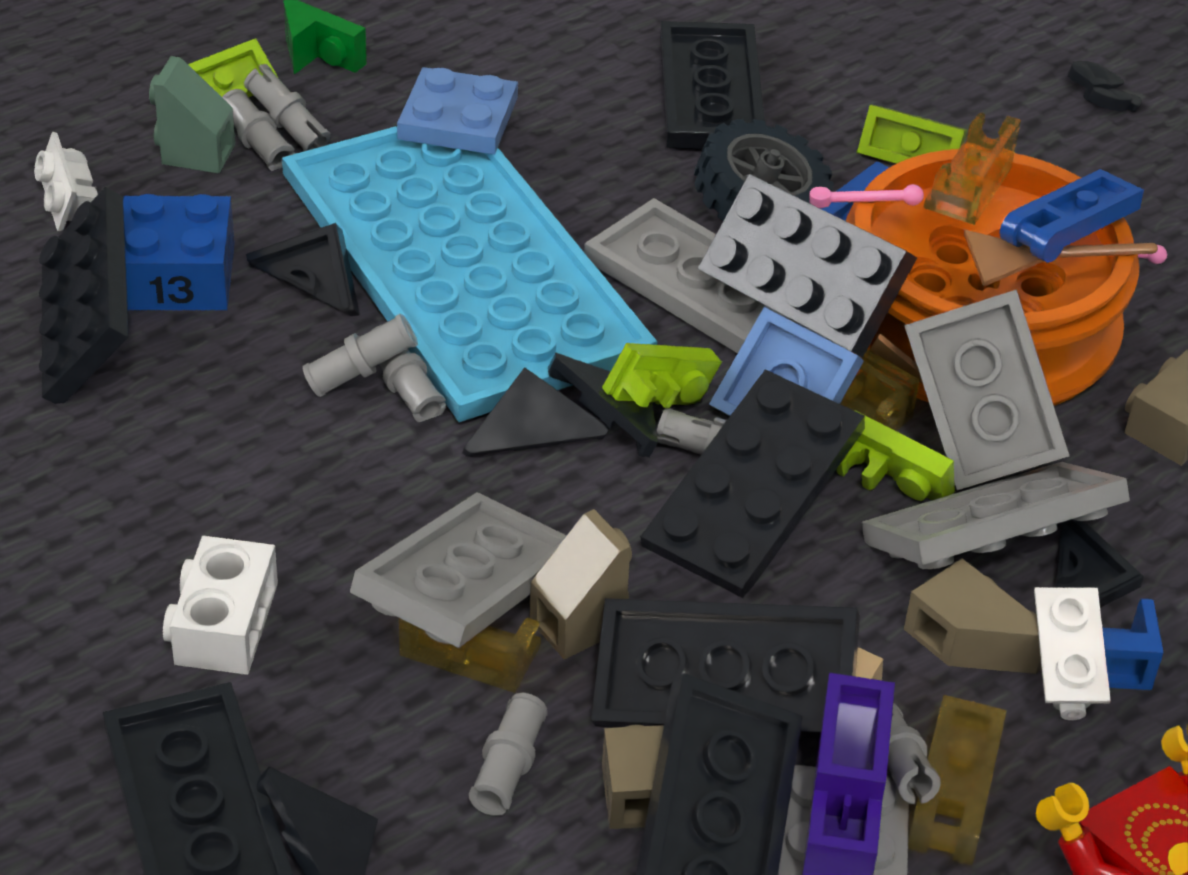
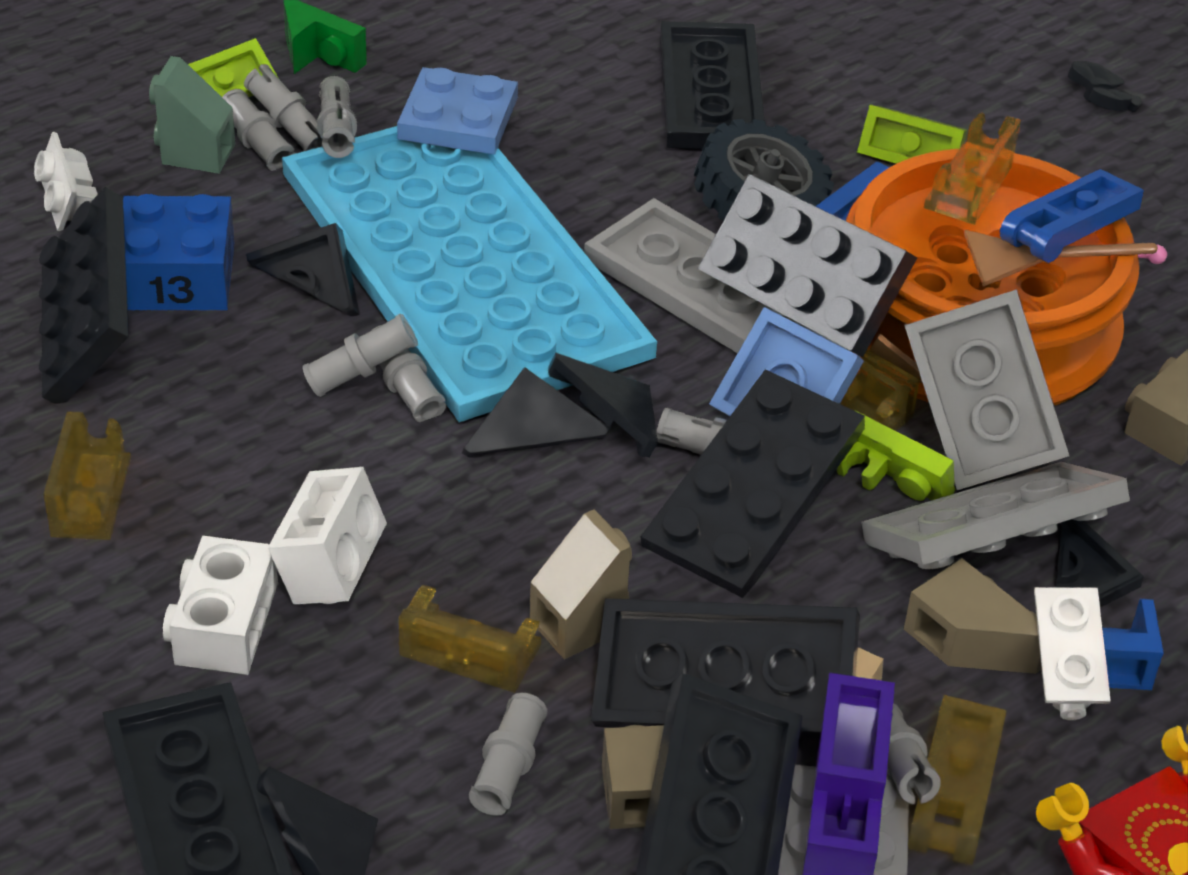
light grey plate [350,492,567,648] -> none
lime plate [602,343,722,408] -> none
bright pink hinge [809,184,924,208] -> none
none -> clear yellow hinge [43,411,131,540]
none -> white brick [268,467,387,604]
none -> light grey pin [317,76,357,158]

